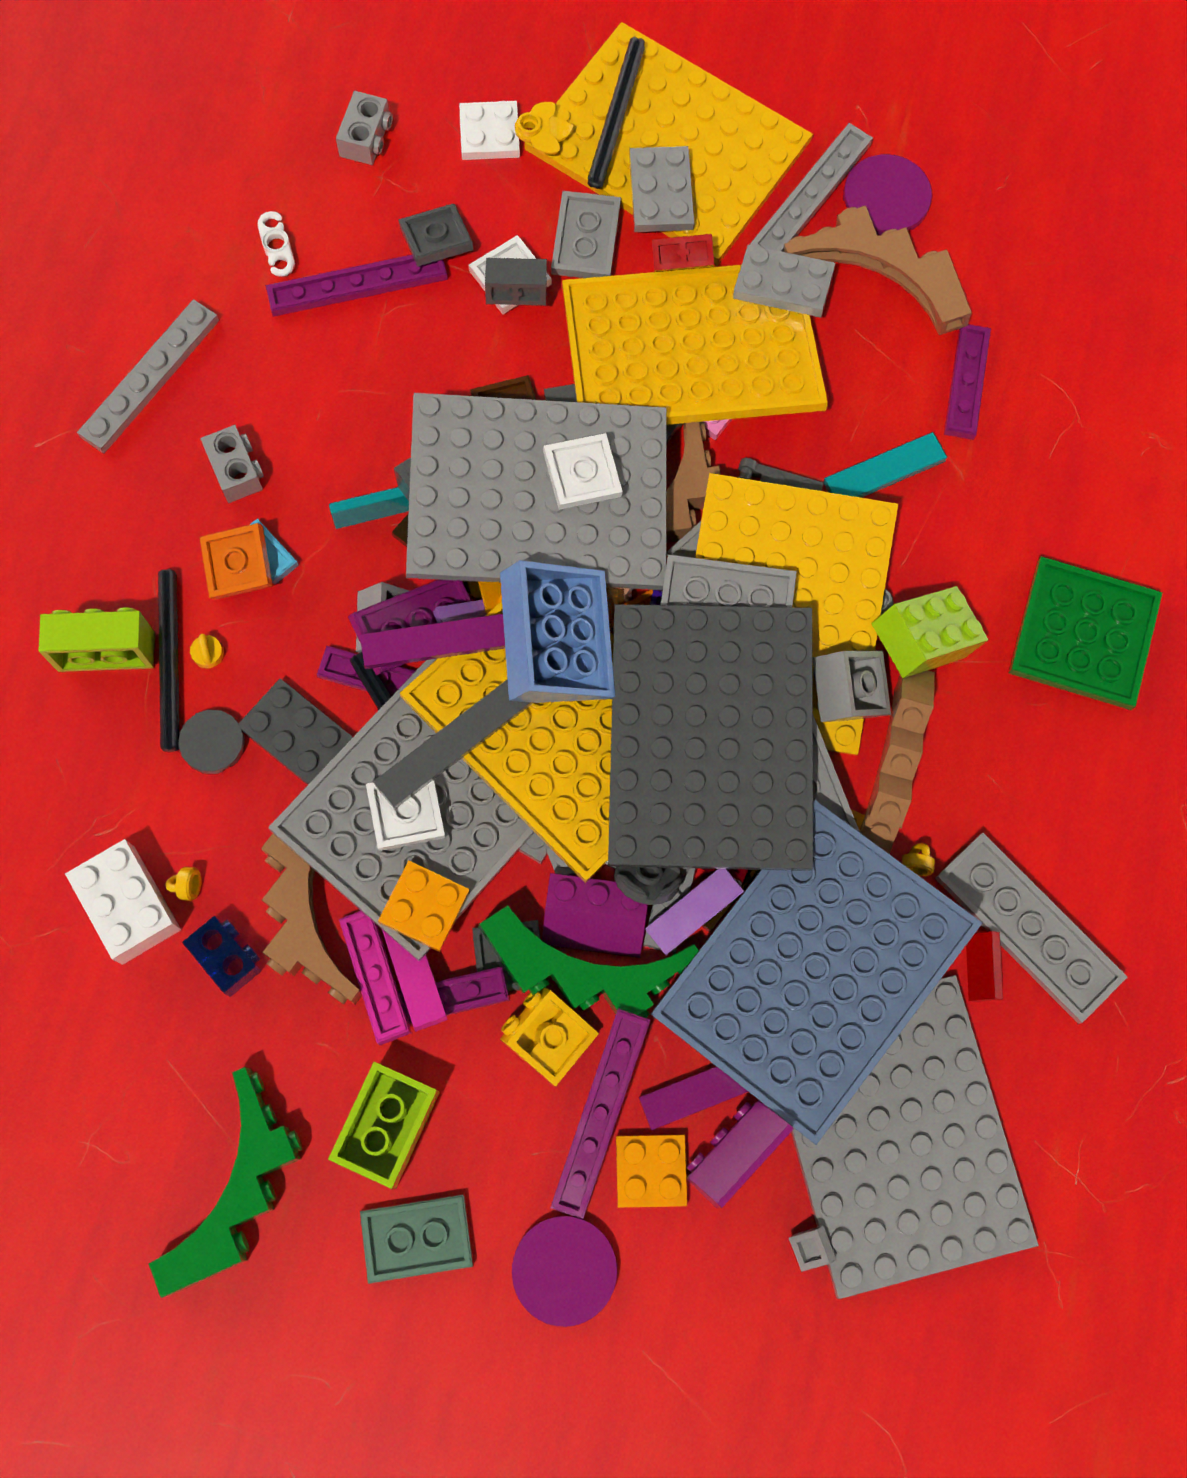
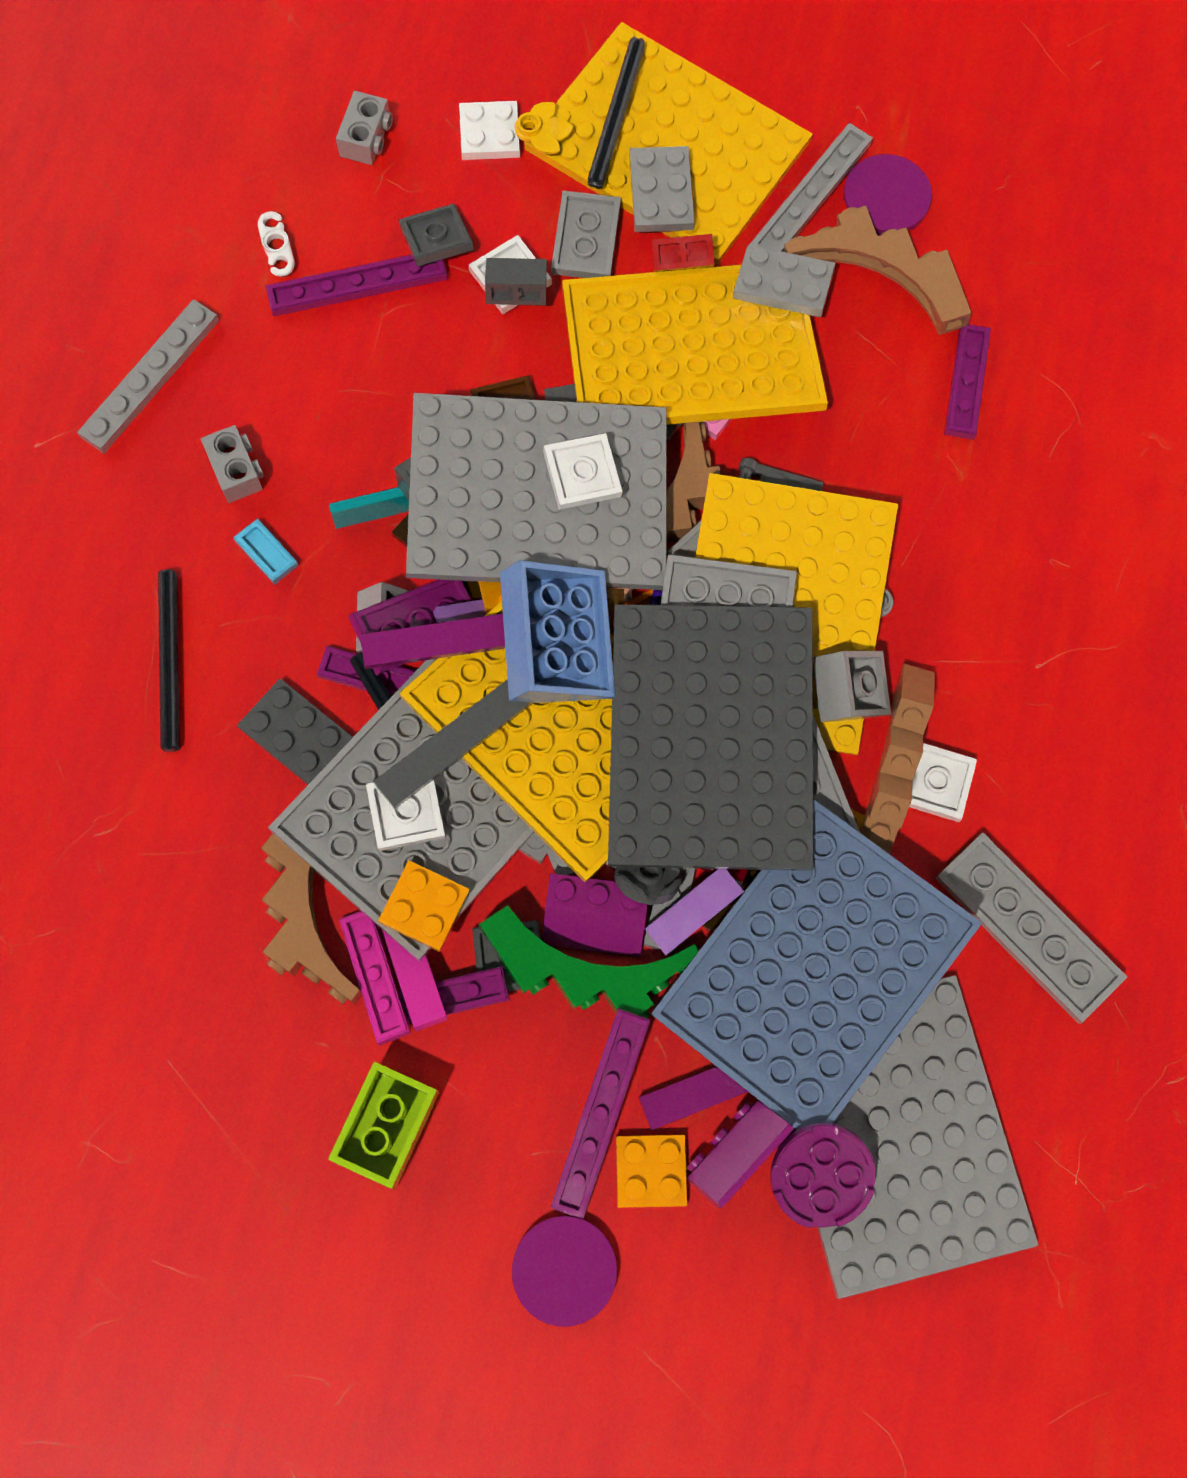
lime brick [39,607,155,672] -> none
white brick [65,839,181,965] -> none
green arch [149,1067,303,1298] -> none
yellow tile [165,867,201,901] -> none
dark grey tile [178,710,245,774] -> none
clear blue brick [182,916,262,997] -> none
yellow tile [190,634,224,668] -> none
orange plate [199,523,273,600] -> none
sand green tile [360,1195,473,1284] -> none
yellow plate [500,987,599,1087] -> none
light grey plate [789,1226,836,1272] -> none
teal tile [823,432,947,498] -> none
lime brick [871,586,989,678] -> none
yellow tile [902,843,935,876] -> none
red tile [966,931,1003,1002] -> none
green plate [1008,556,1163,710] -> none
none -> magenta tile [770,1123,876,1228]
none -> white plate [909,743,977,822]

